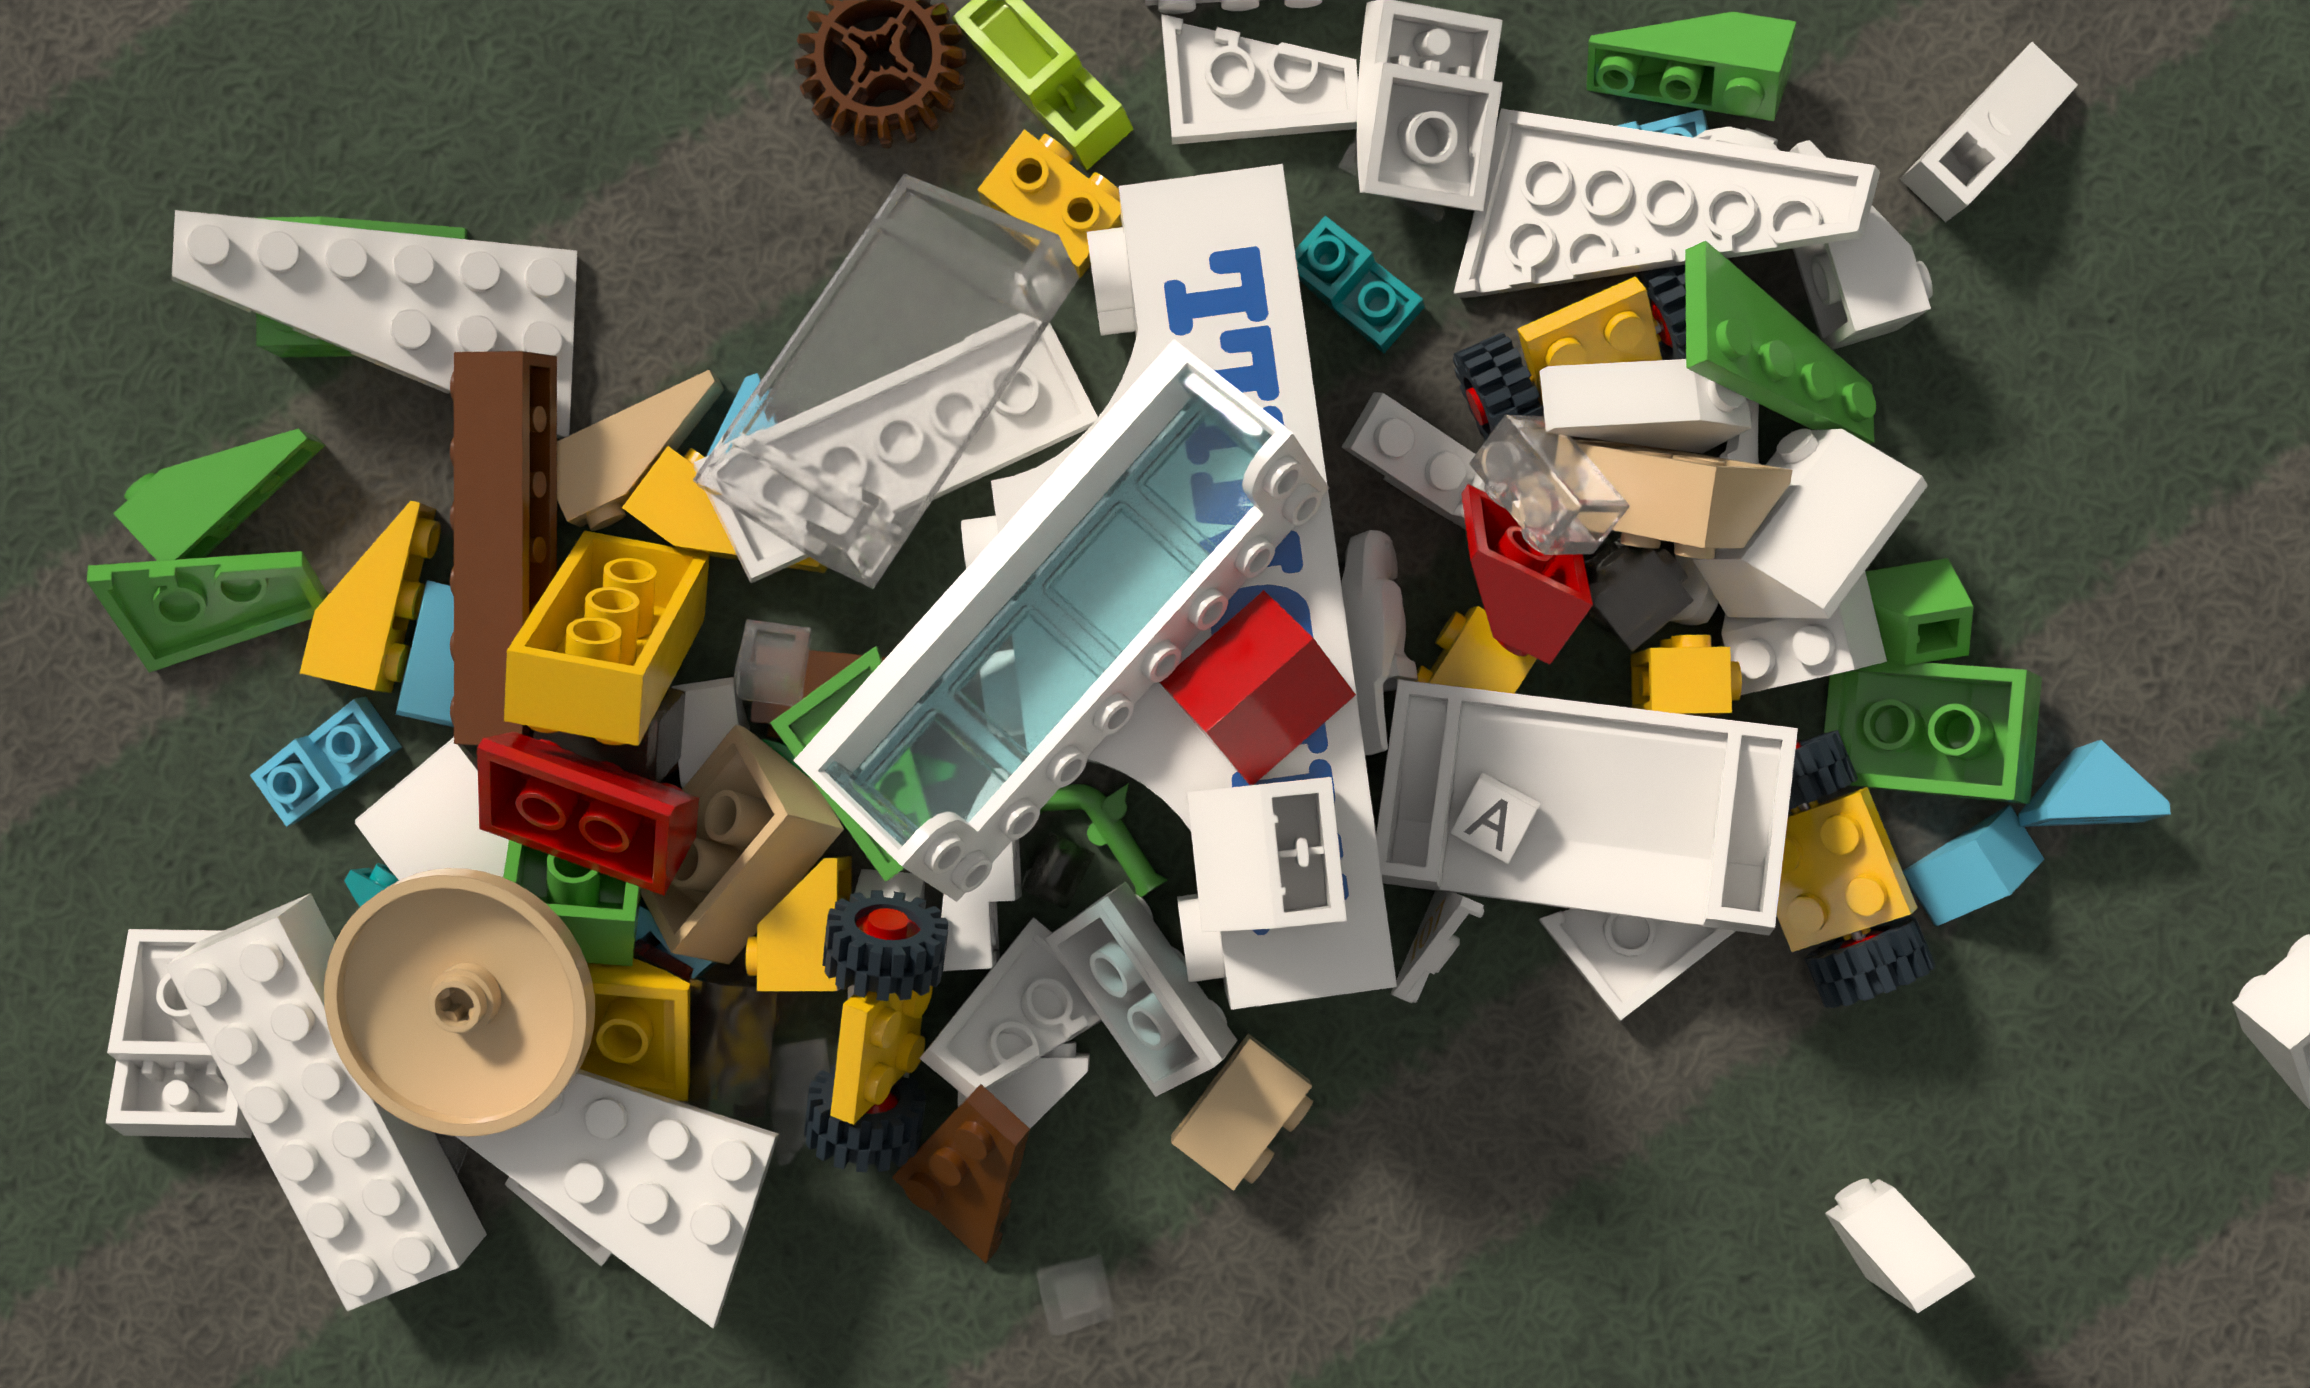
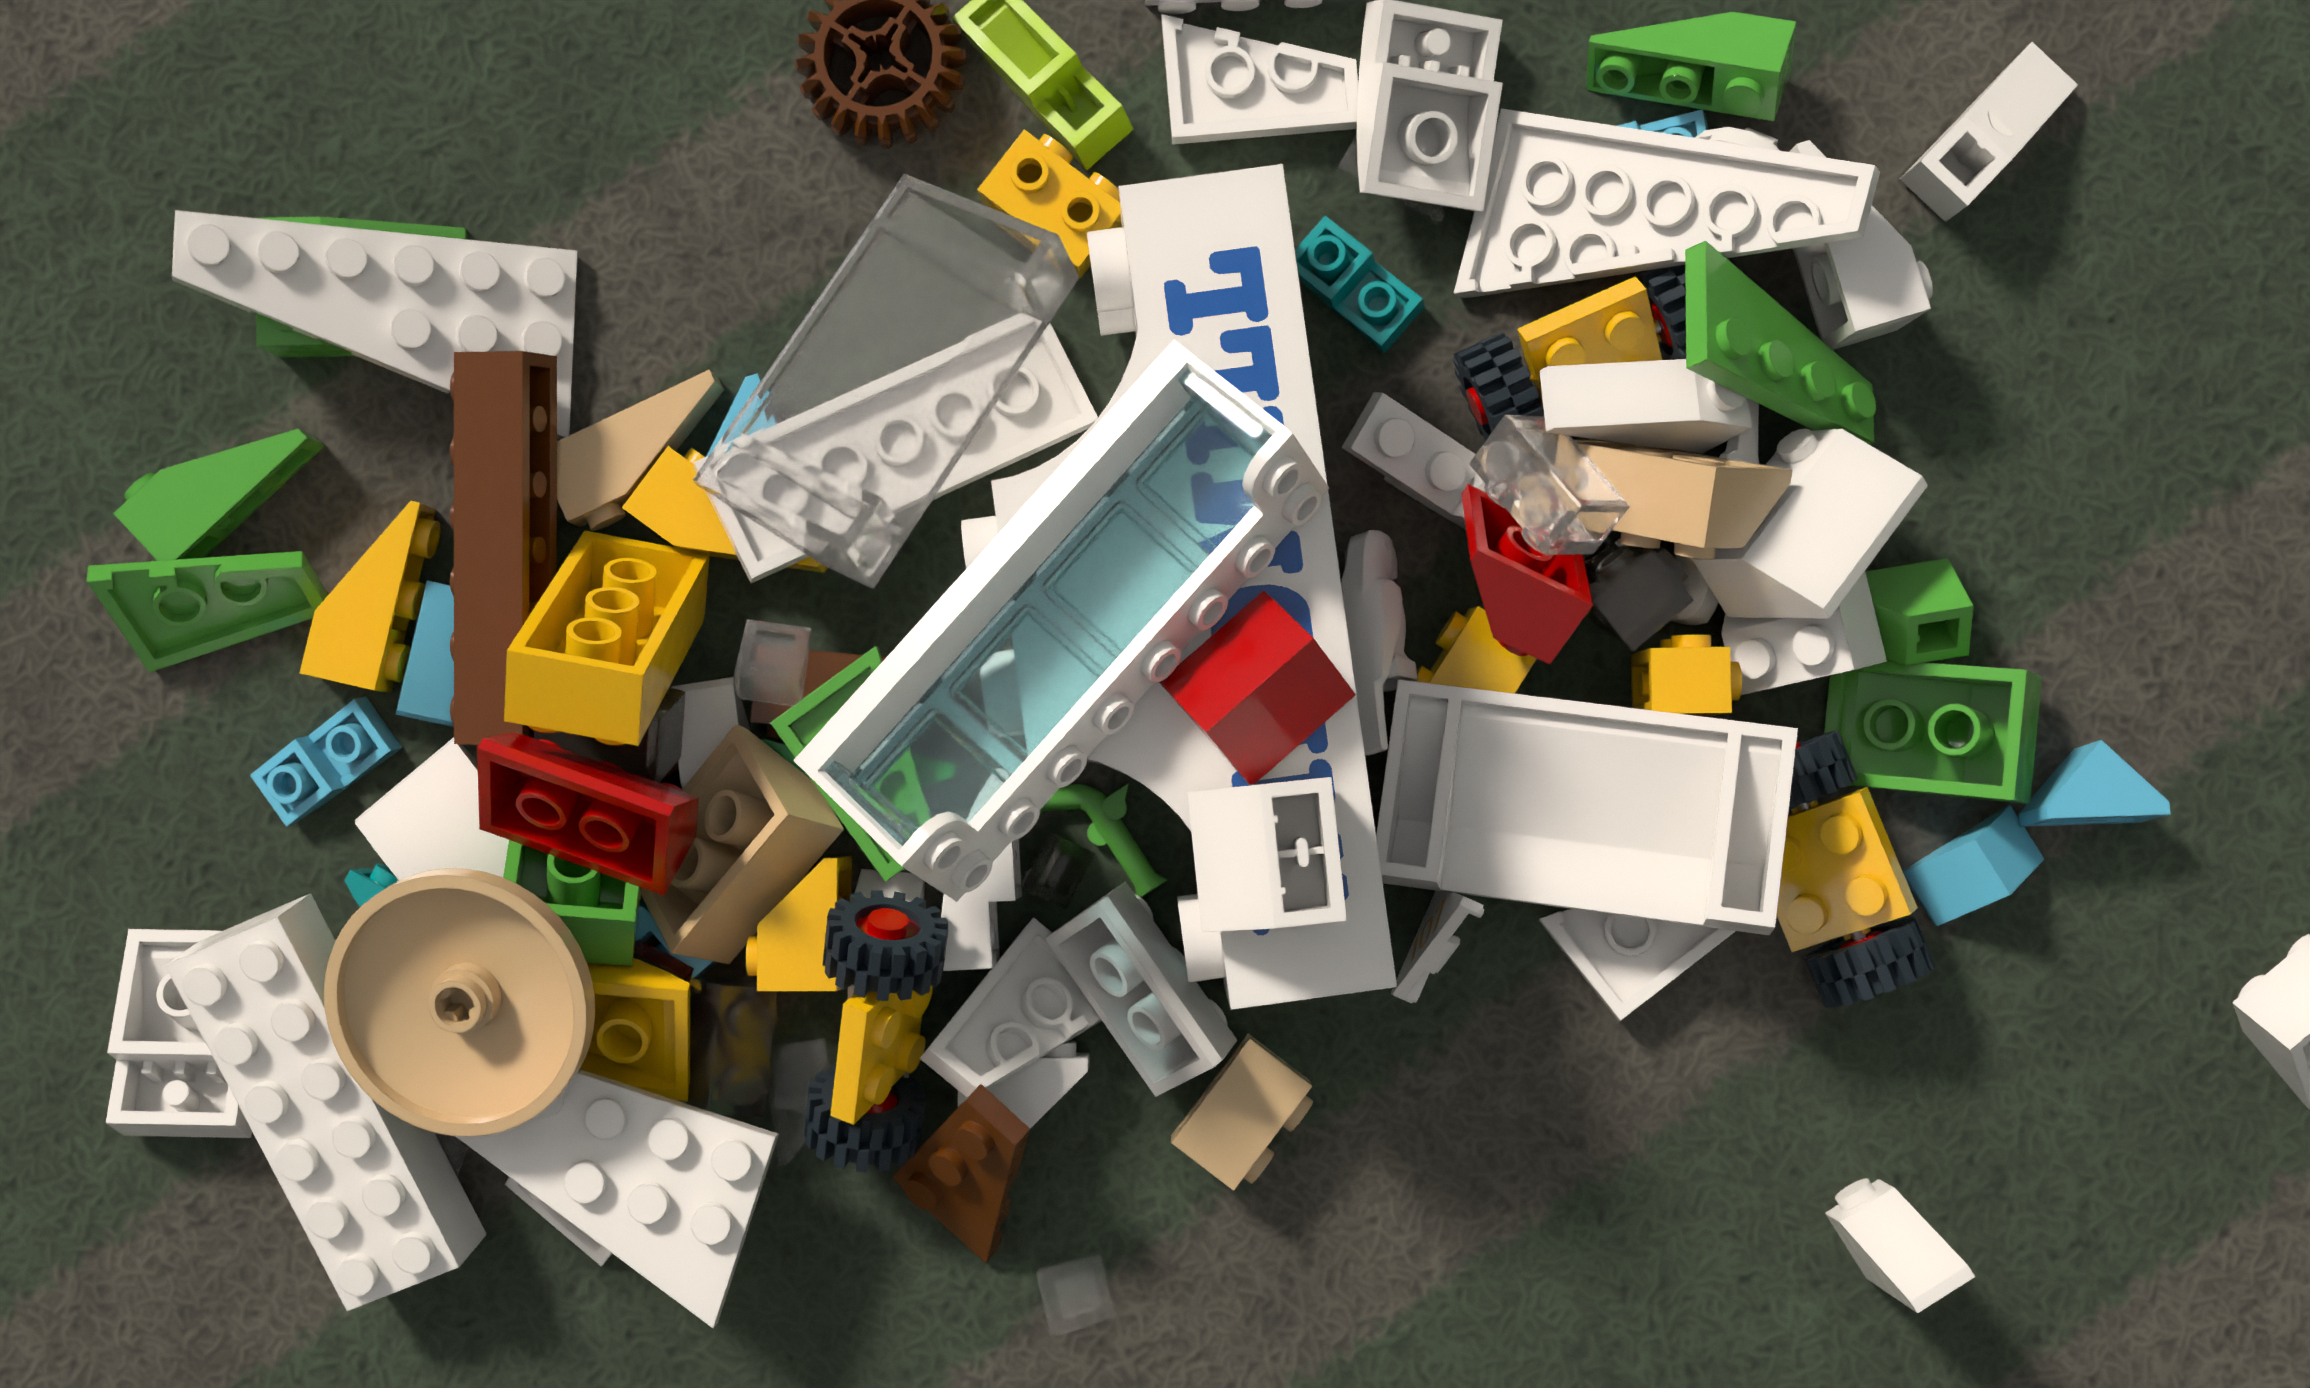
white tile [1450,772,1541,864] -> none

